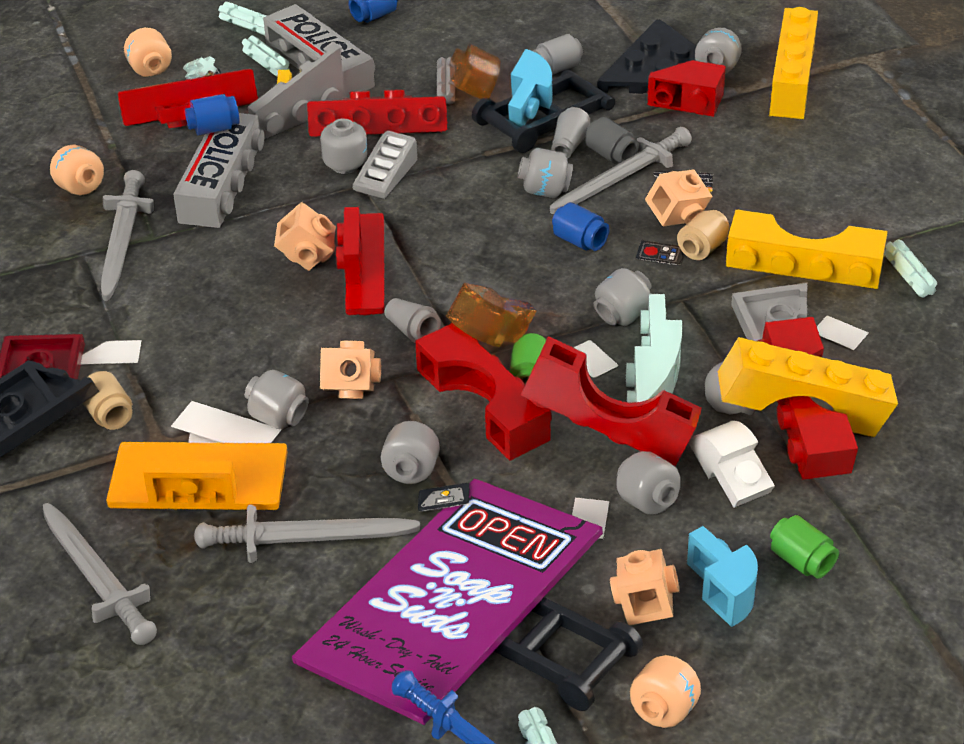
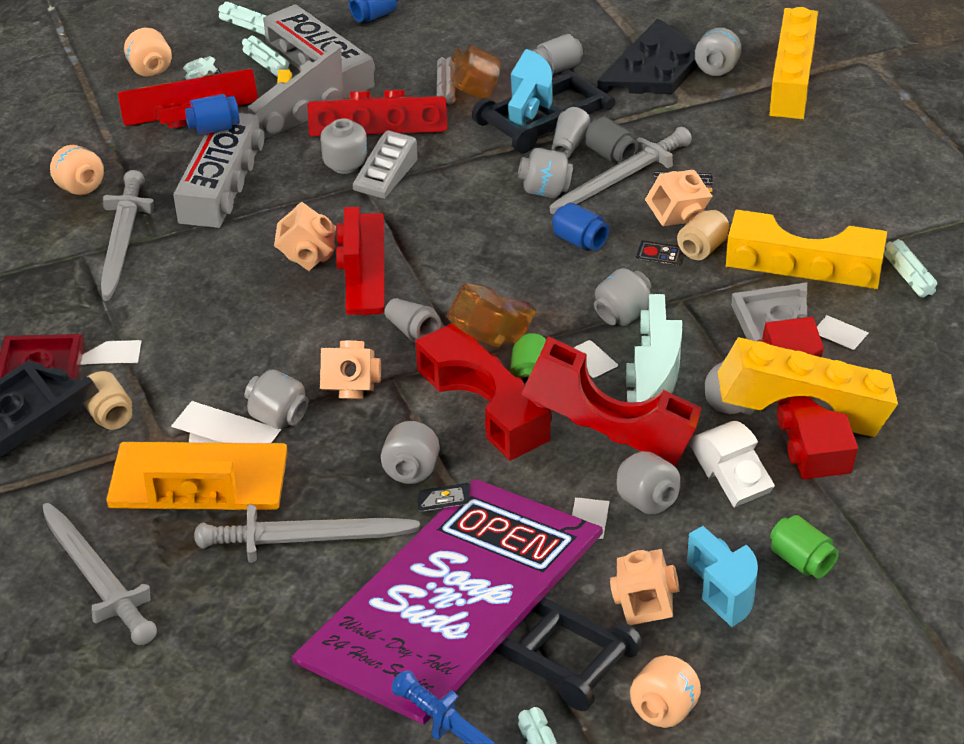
red slope [647,60,726,117] -> none

